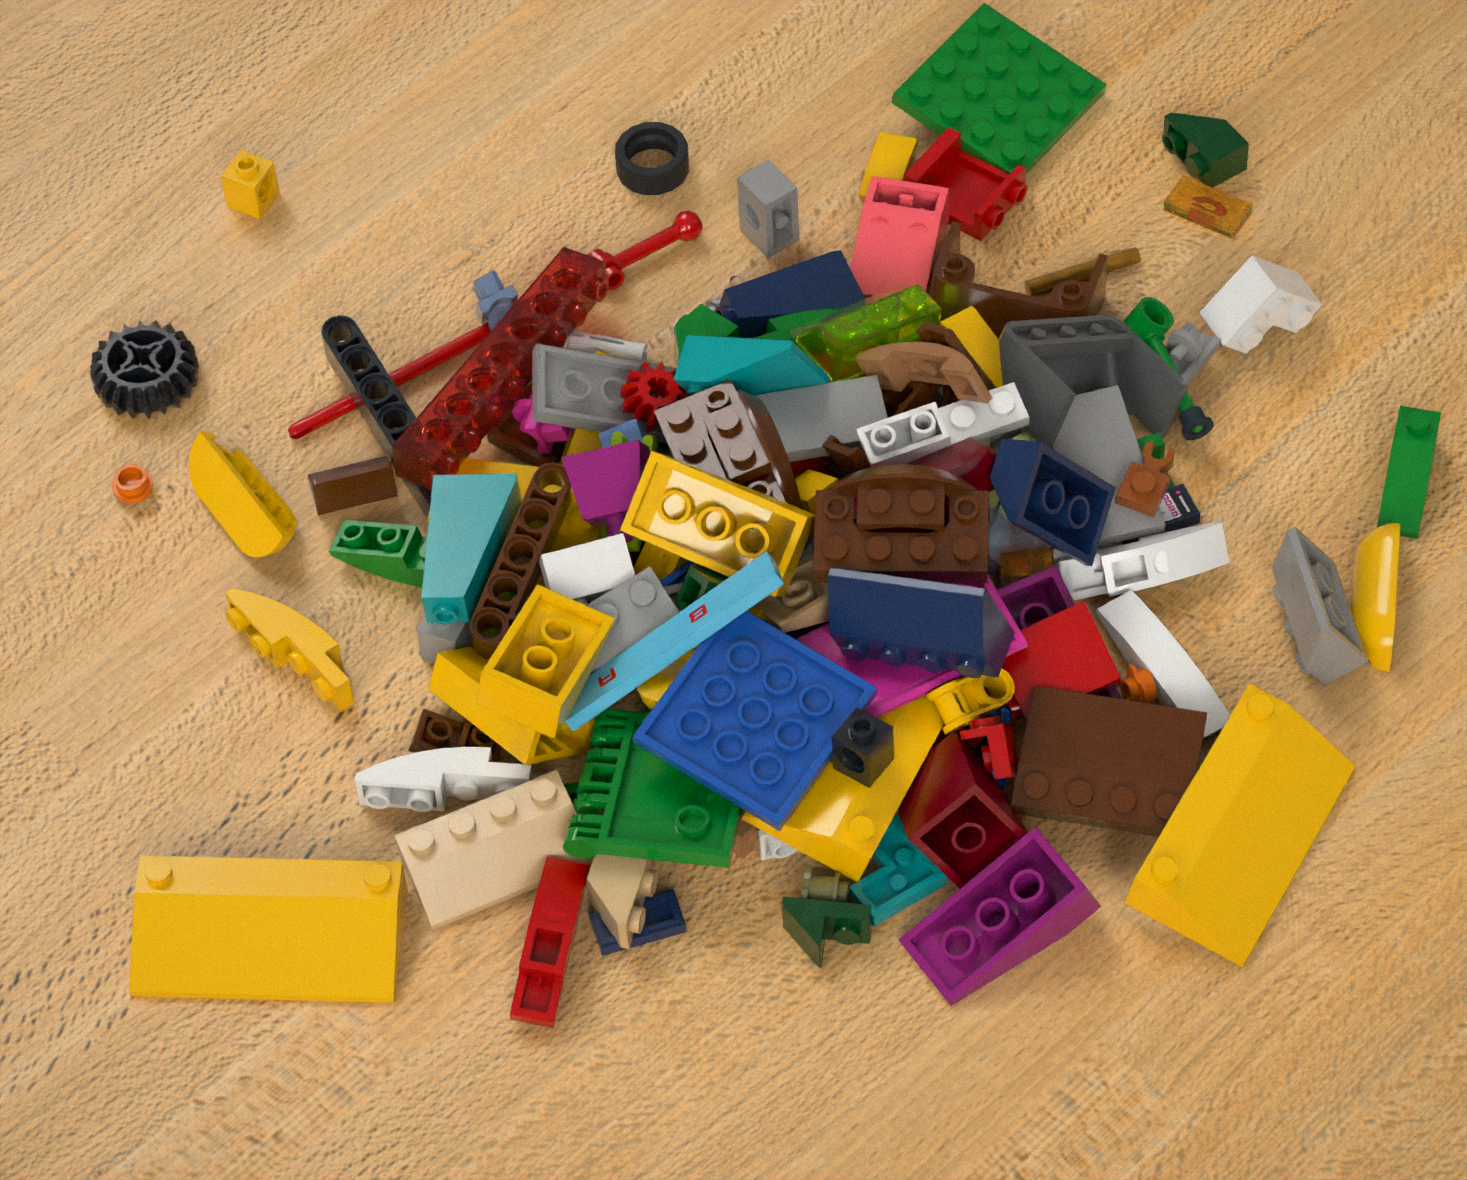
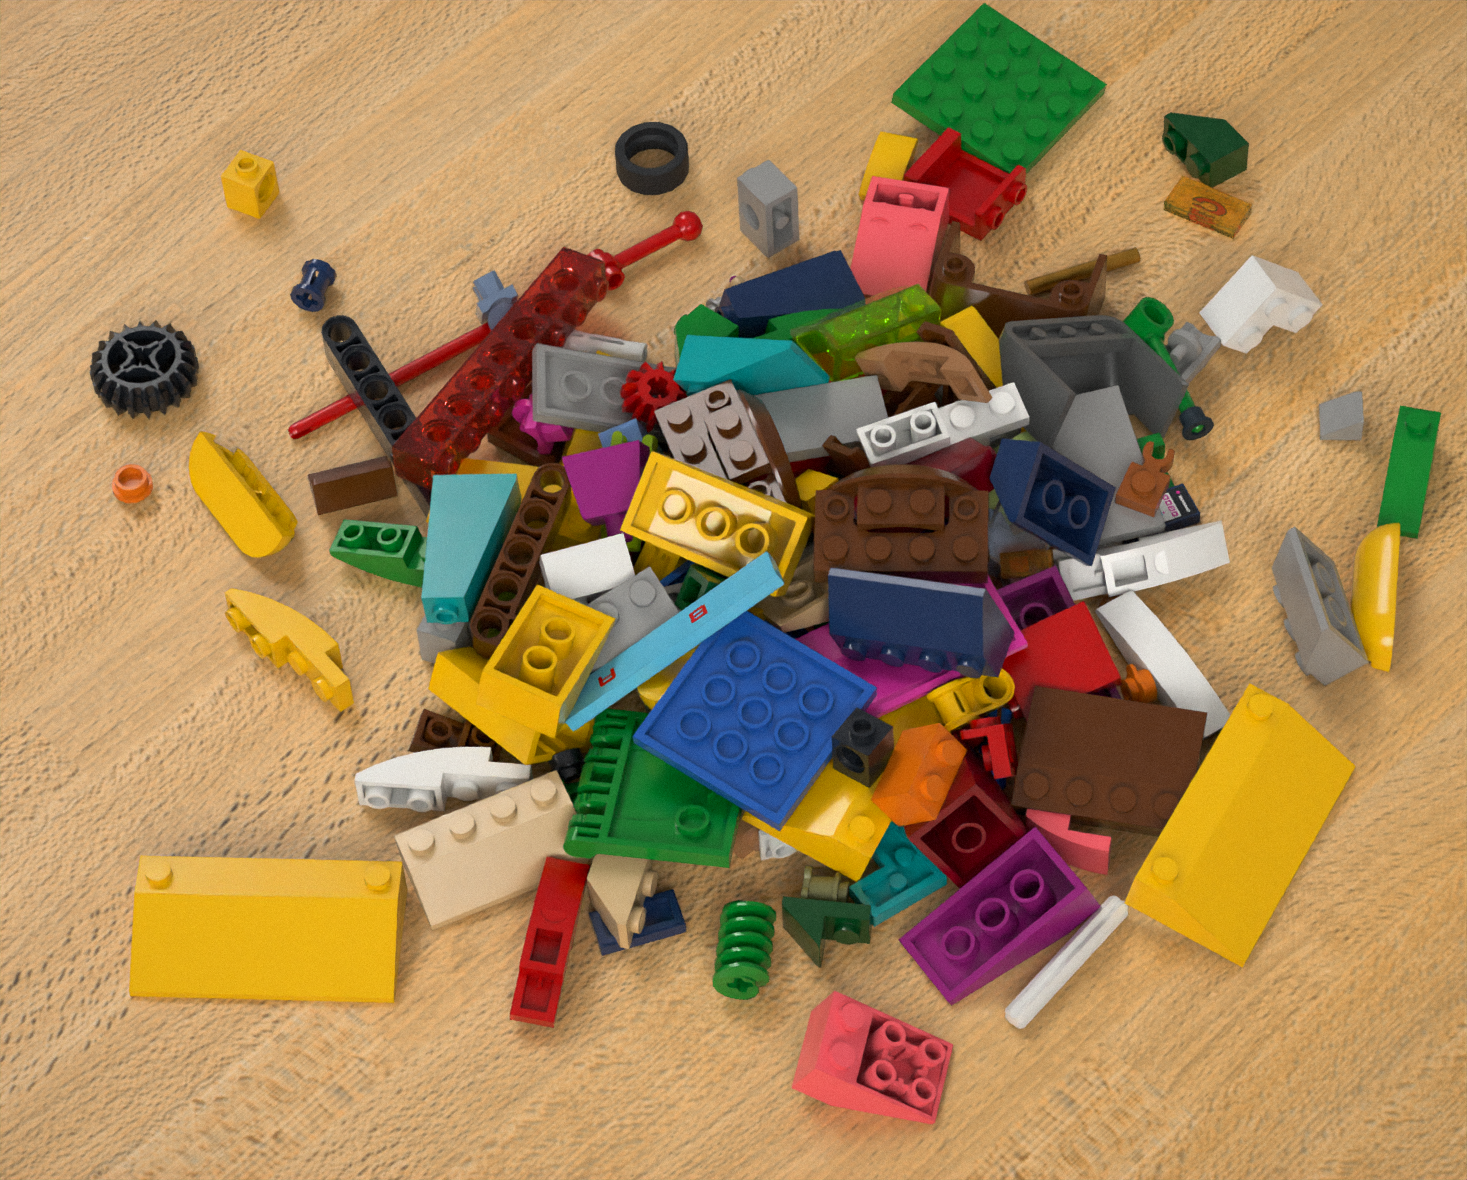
none -> dark blue bush [290,259,337,312]
none -> black plate [548,748,586,782]
none -> green piece [712,900,777,1000]
none -> coral slope [791,991,953,1124]
none -> orange brick [871,723,967,827]
none -> white axle [1005,895,1128,1029]
none -> coral slope [1025,809,1111,875]
none -> light grey slope [1319,391,1364,440]

